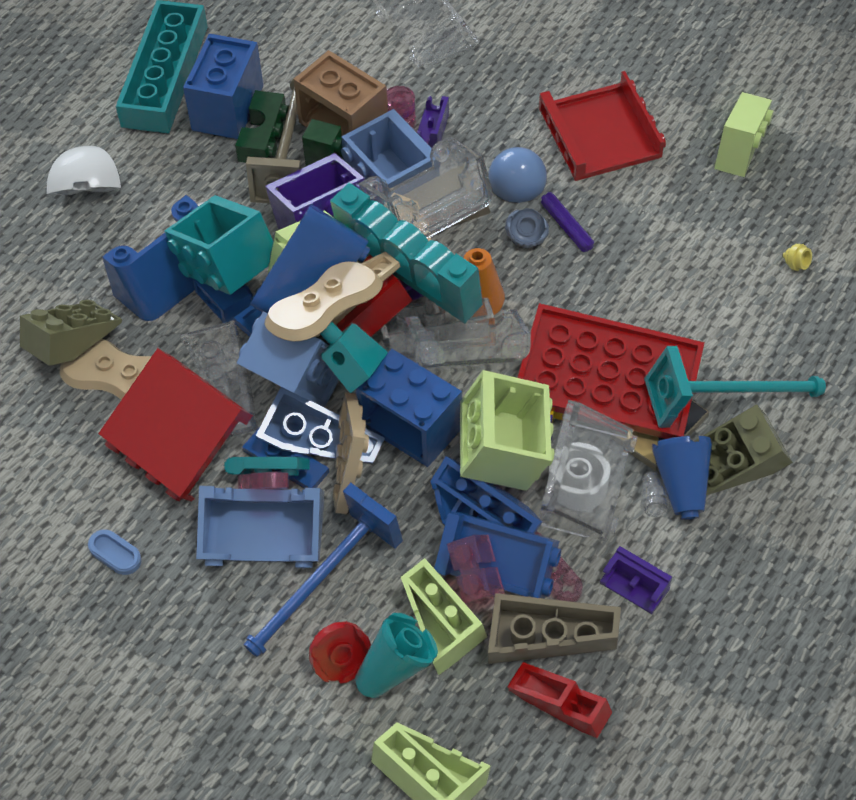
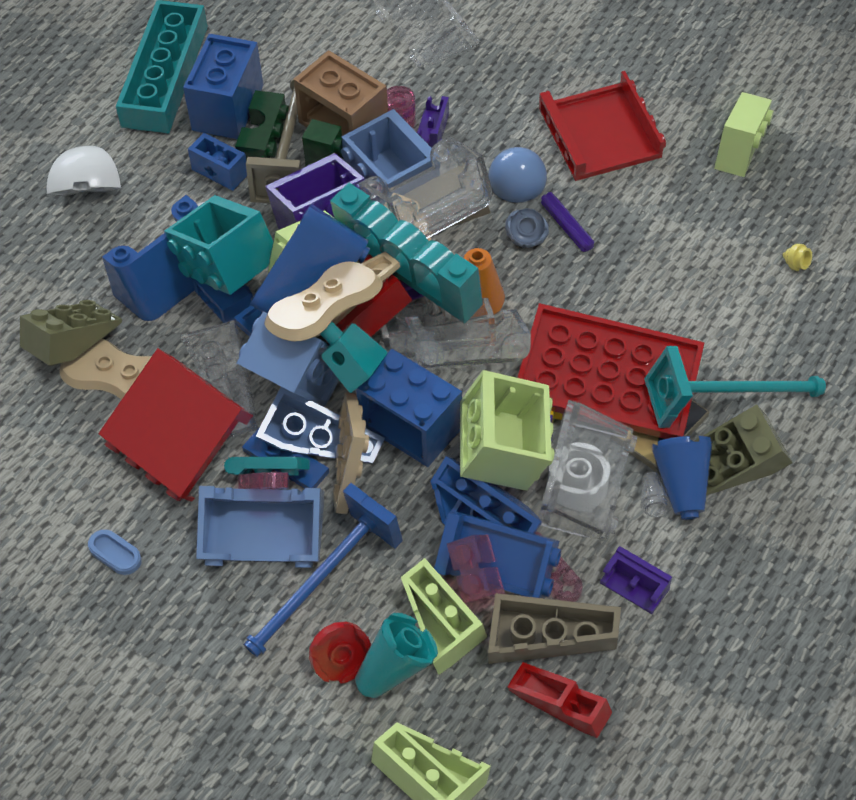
none -> blue brick [188,133,247,191]

